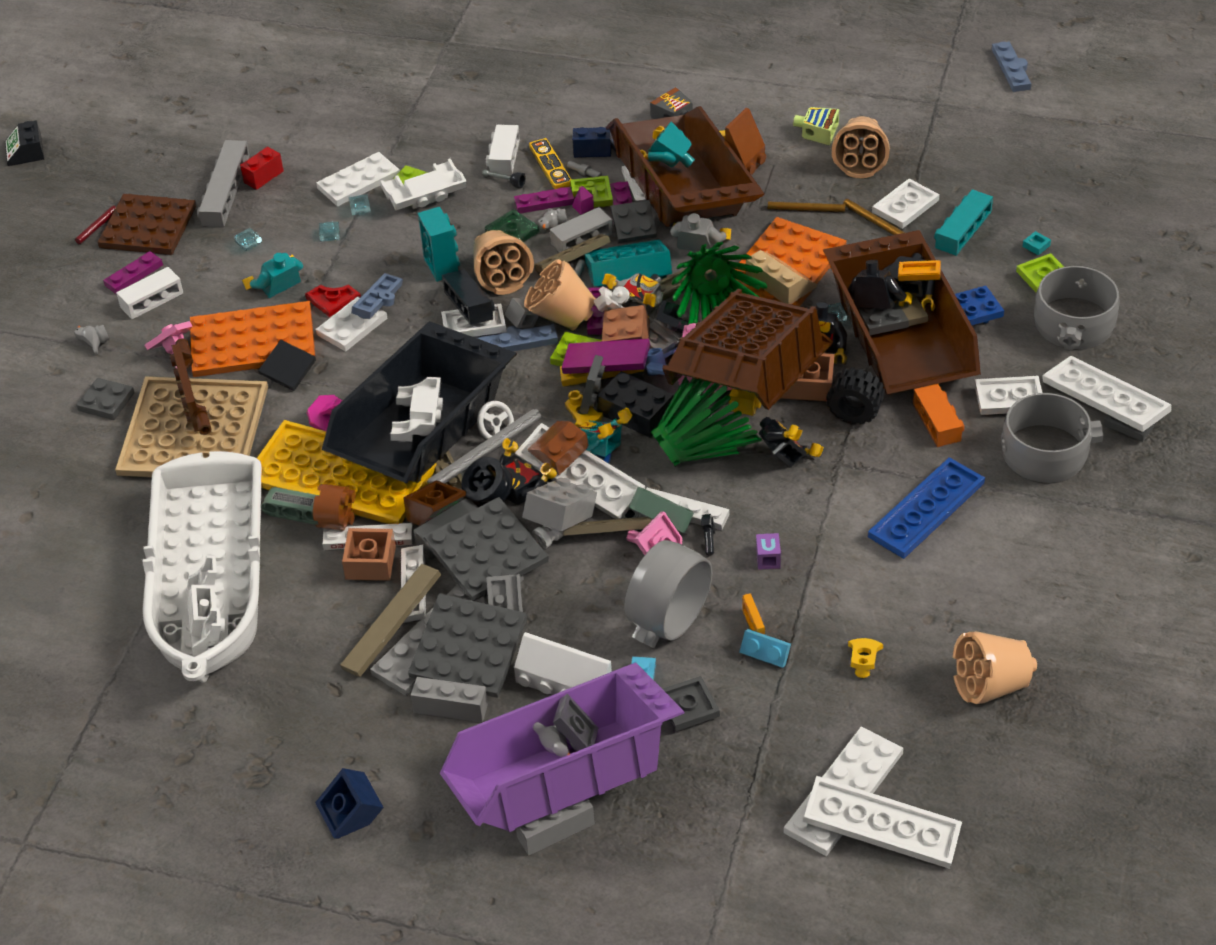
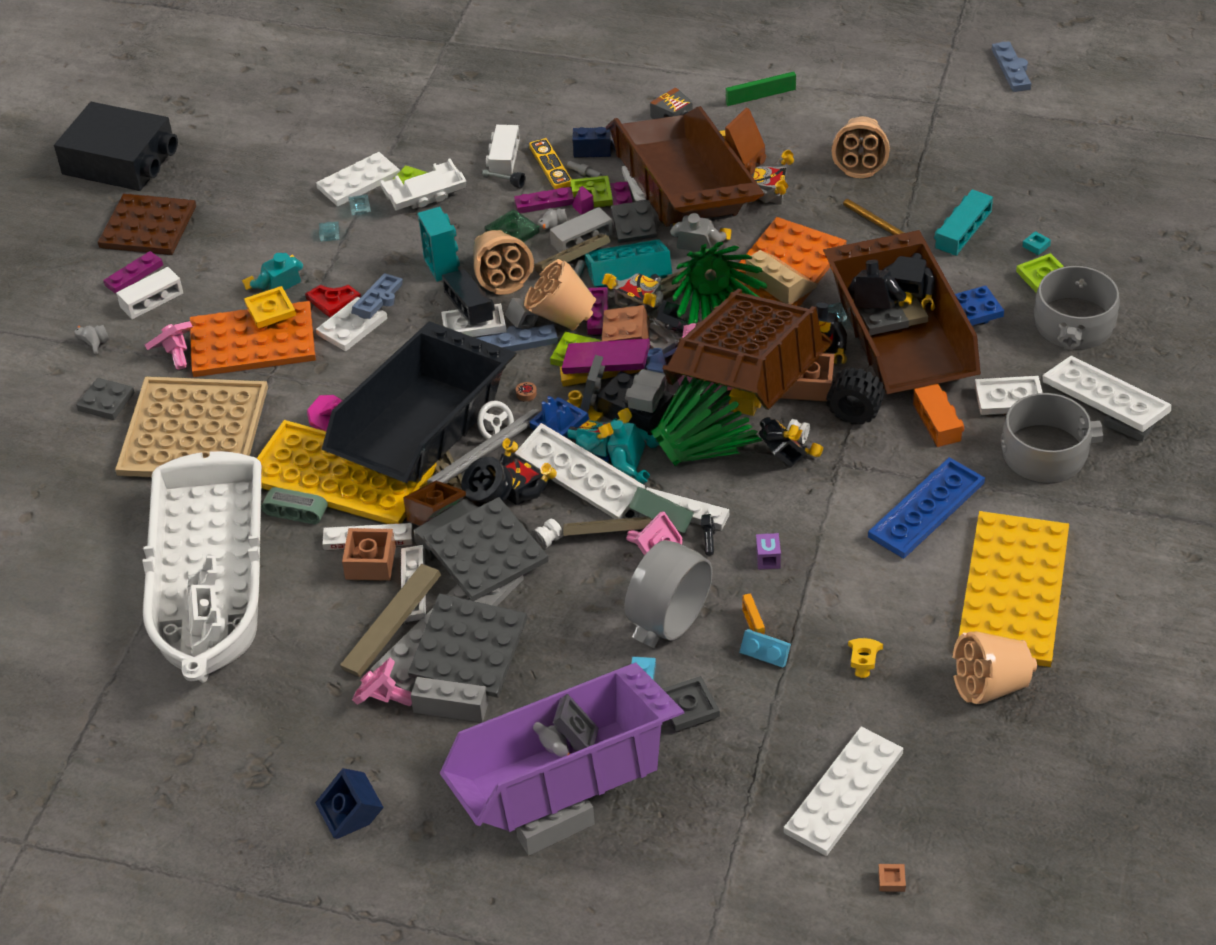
black slope [4,120,45,166] -> none
dark red bar [75,205,116,244] -> none
reddish brown plate [170,338,212,435] -> none
light grey brick [197,140,250,227] -> none
clear light blue plate [234,228,262,251] -> none
red brick [240,147,284,190] -> none
black tile [258,340,316,391] -> none
dark orange brick [313,484,356,530] -> none
white bracket [391,377,443,442] -> none
light grey plate [486,574,523,612] -> none
white slope [514,632,612,695] -> none
light grey brick [522,478,597,532] -> none
dark orange slope [528,421,589,475] -> none
white hips [594,286,629,312] -> none
teal torso [640,122,695,168] -> none
pearl gold bar [768,201,845,212] -> none
yellowish green torso [793,107,839,145] -> none
white plate [803,776,962,869] -> none
white plate [872,179,939,229] -> none
light orange tile [898,260,941,281] -> none
none -> black brick [54,101,178,191]
none -> yellow plate [244,286,296,328]
none -> bright pink piece [352,657,412,706]
none -> nougat tile [516,382,537,401]
none -> blue plate [529,396,589,438]
none -> teal torso [607,420,659,484]
none -> light grey brick [625,369,667,413]
none -> green tile [726,71,796,106]
none -> torso [753,150,794,204]
none -> white wheel [787,419,810,444]
none -> nougat plate [878,864,906,892]
none -> yellow plate [958,511,1069,667]

